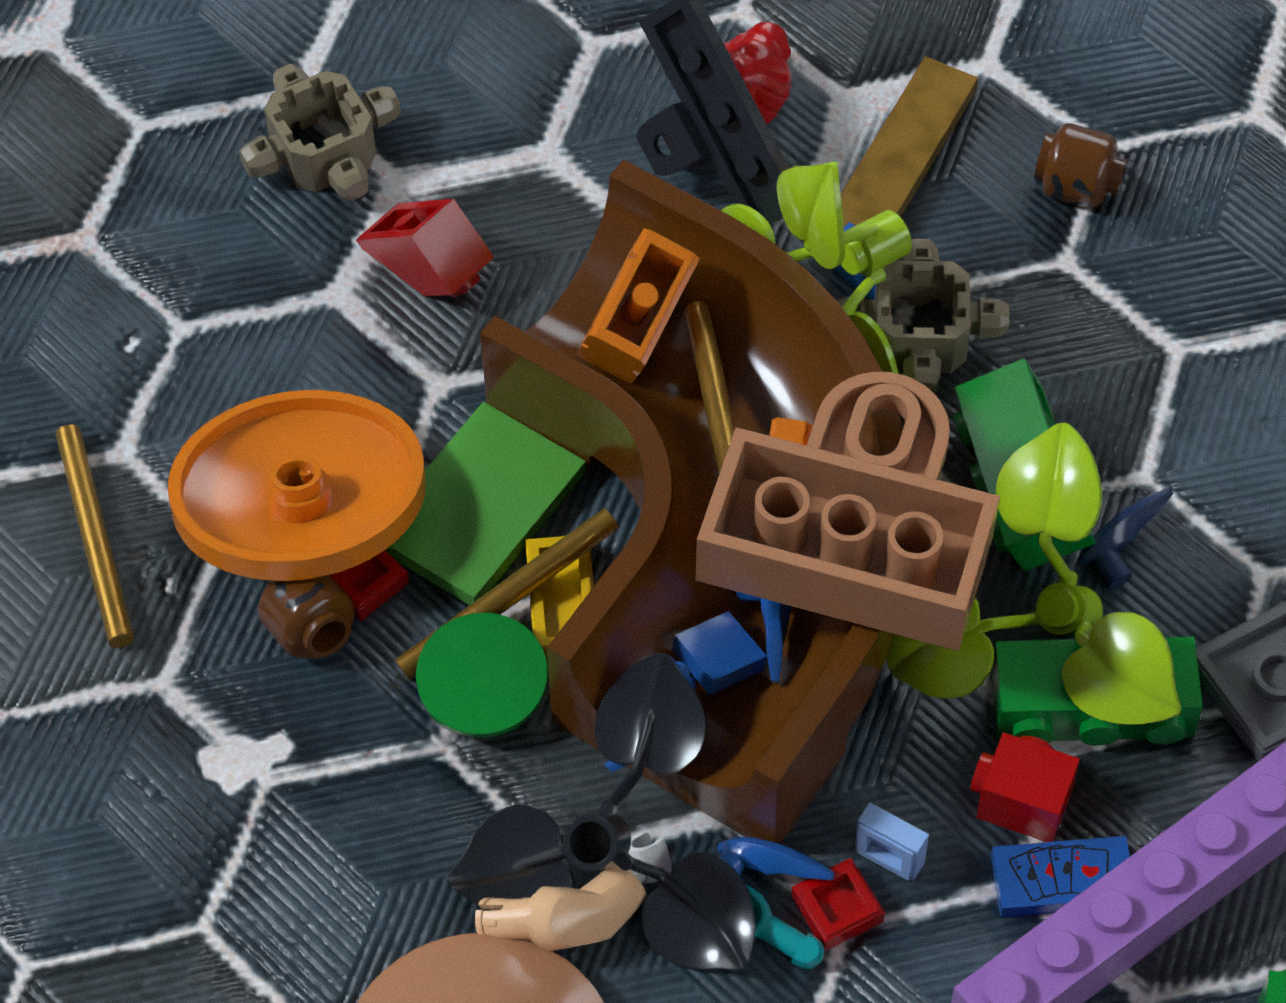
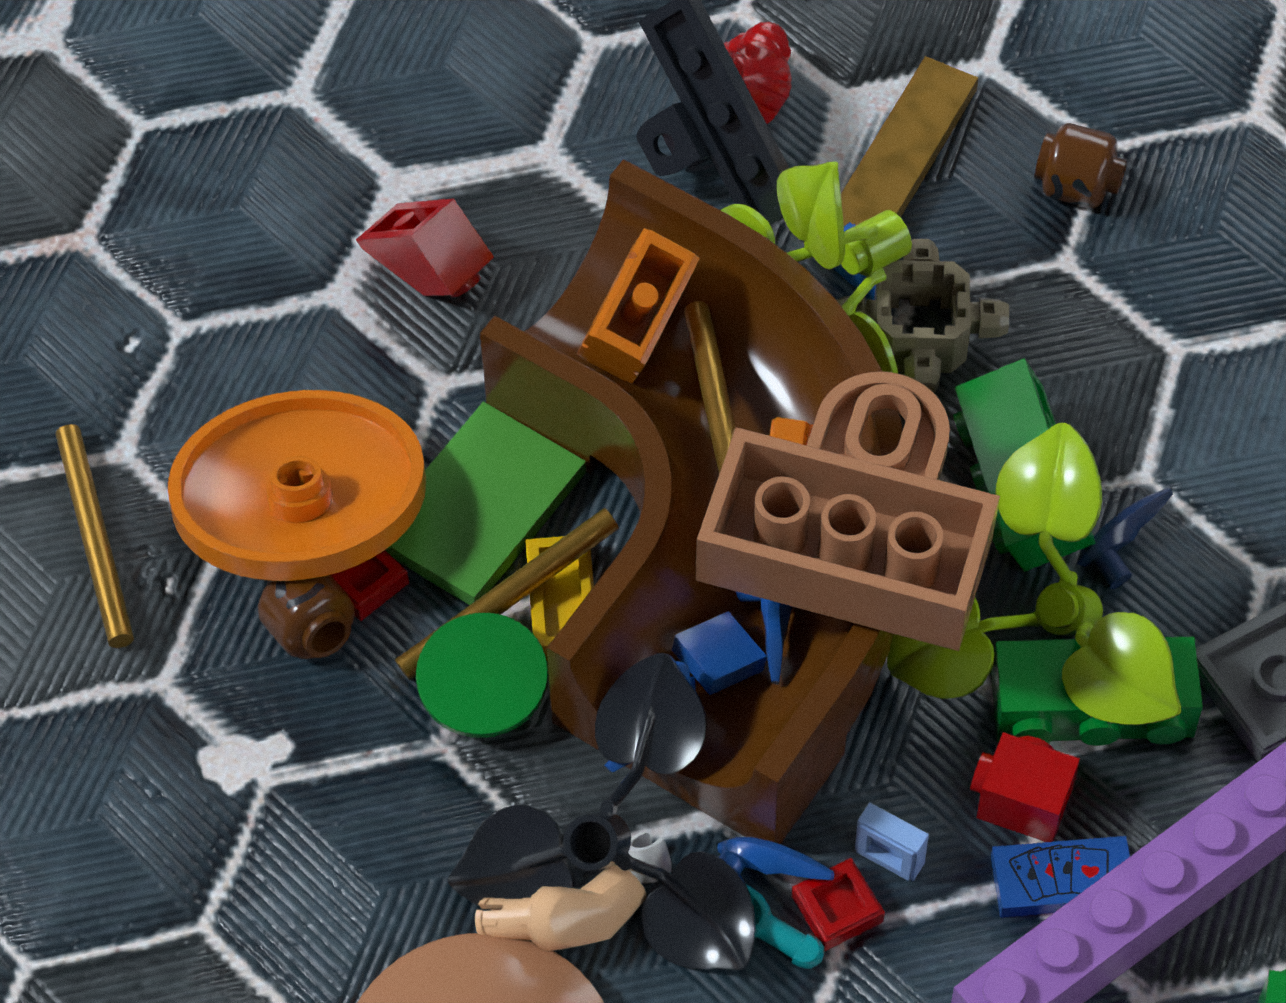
dark tan piece [239,64,401,201] -> none

